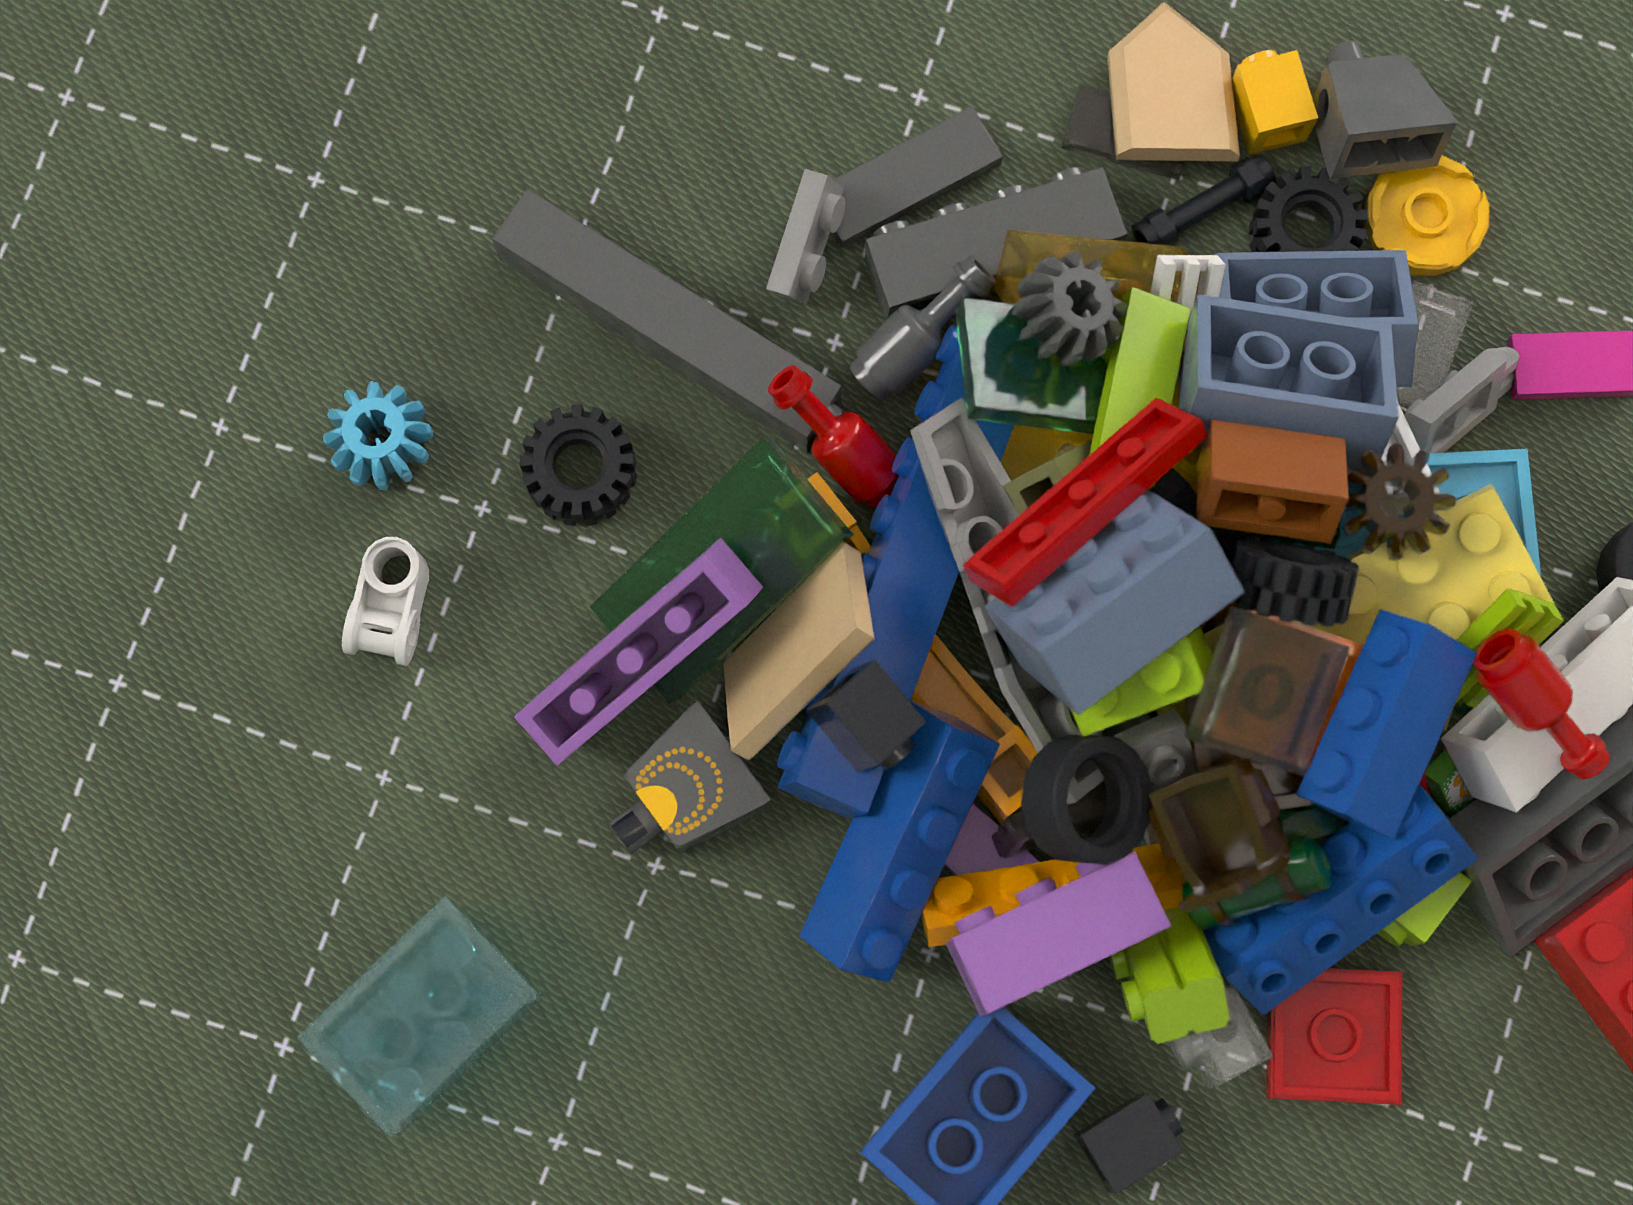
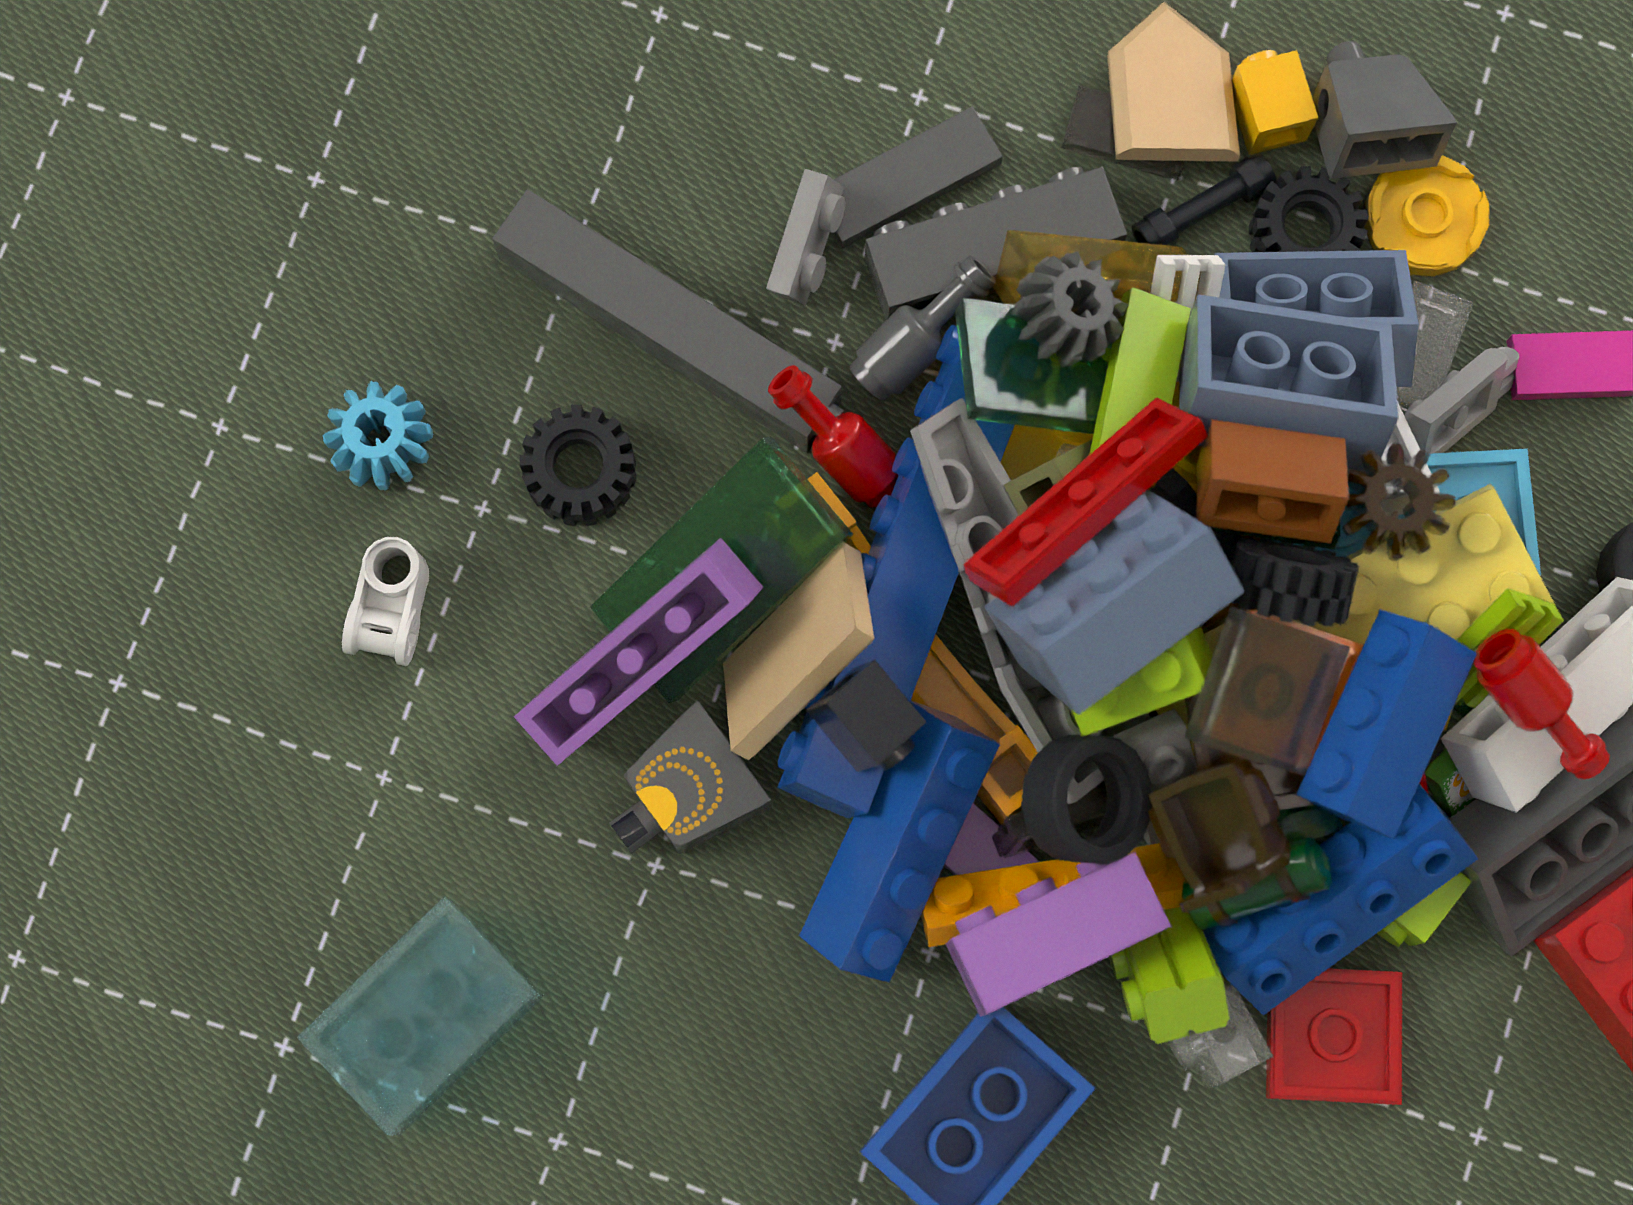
black brick [1074,1093,1184,1194] -> none

